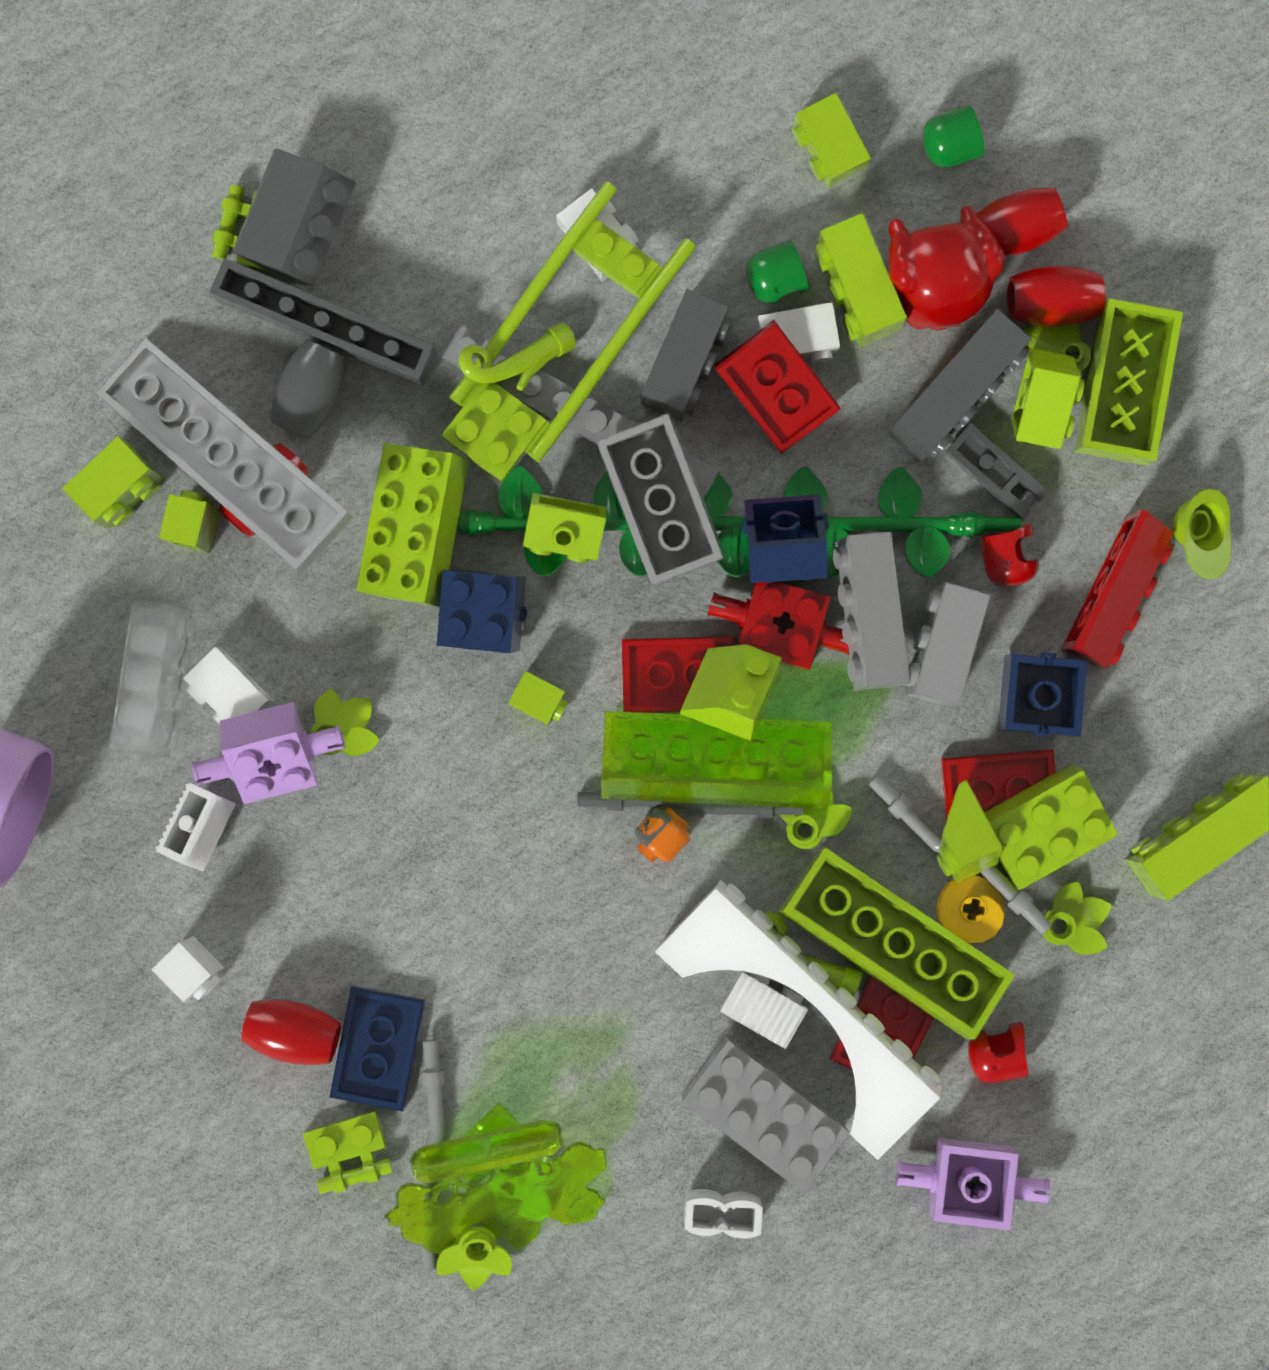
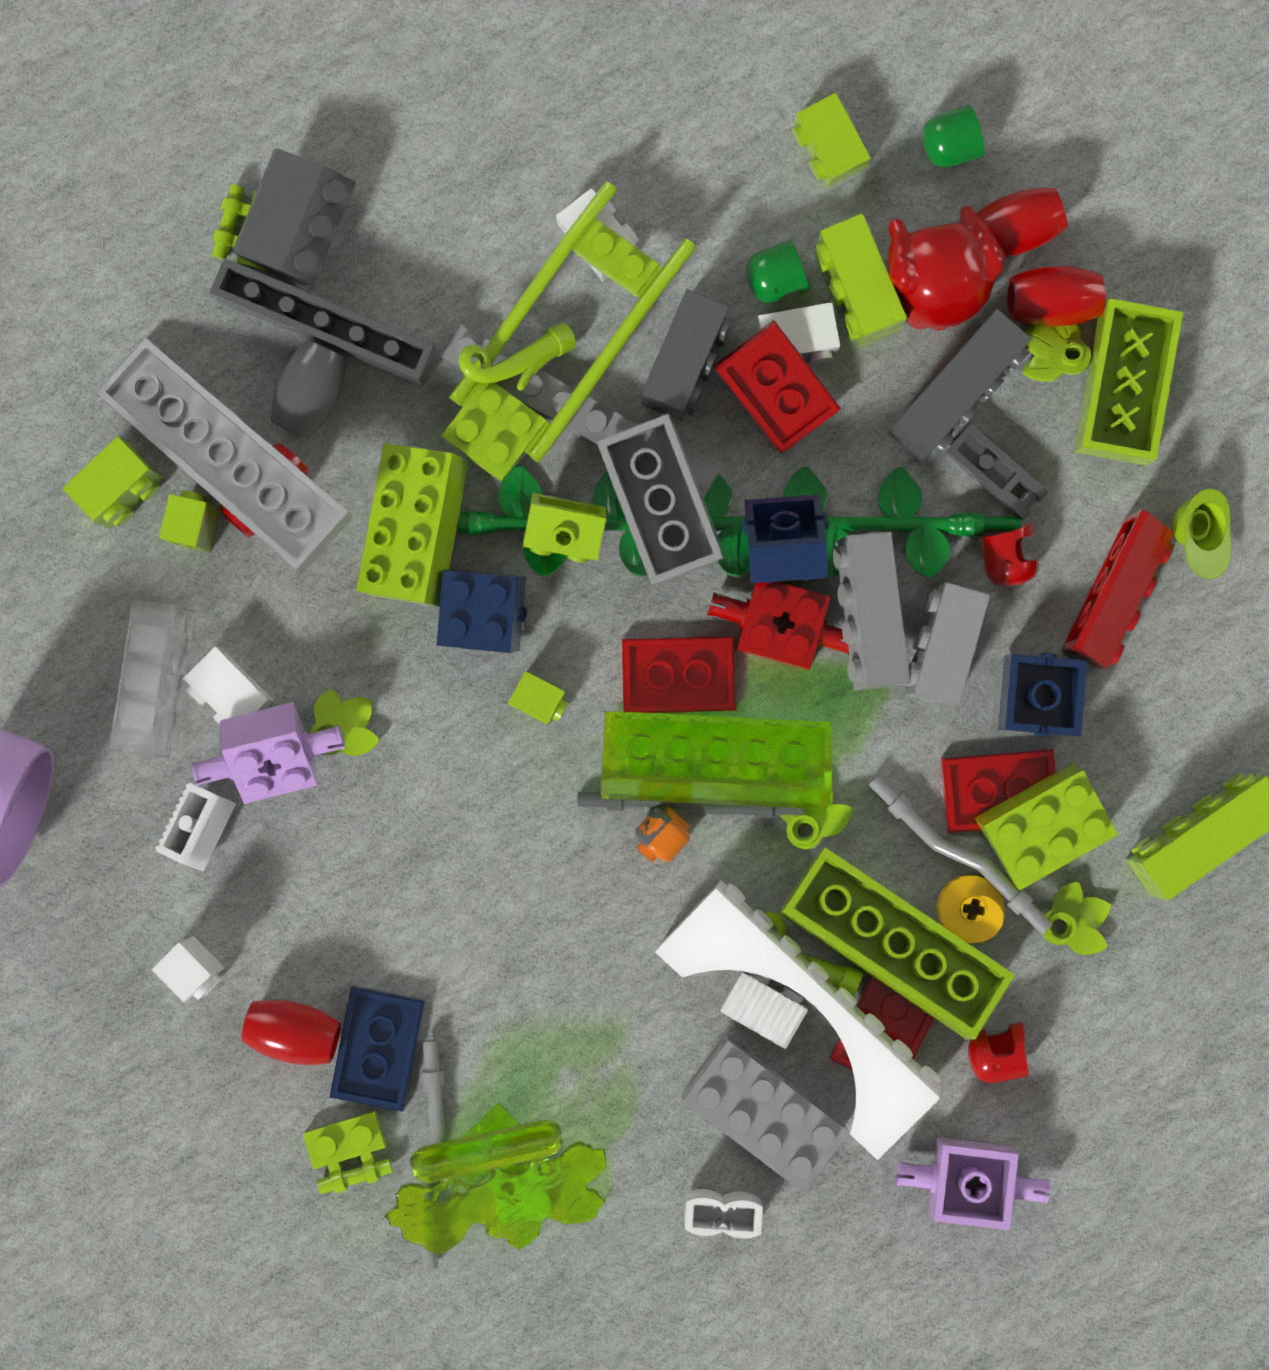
lime plate [436,1227,512,1291] -> none
lime slope [680,644,782,741] -> none
lime slope [937,780,1002,884] -> none
lime brick [1011,348,1085,449] -> none

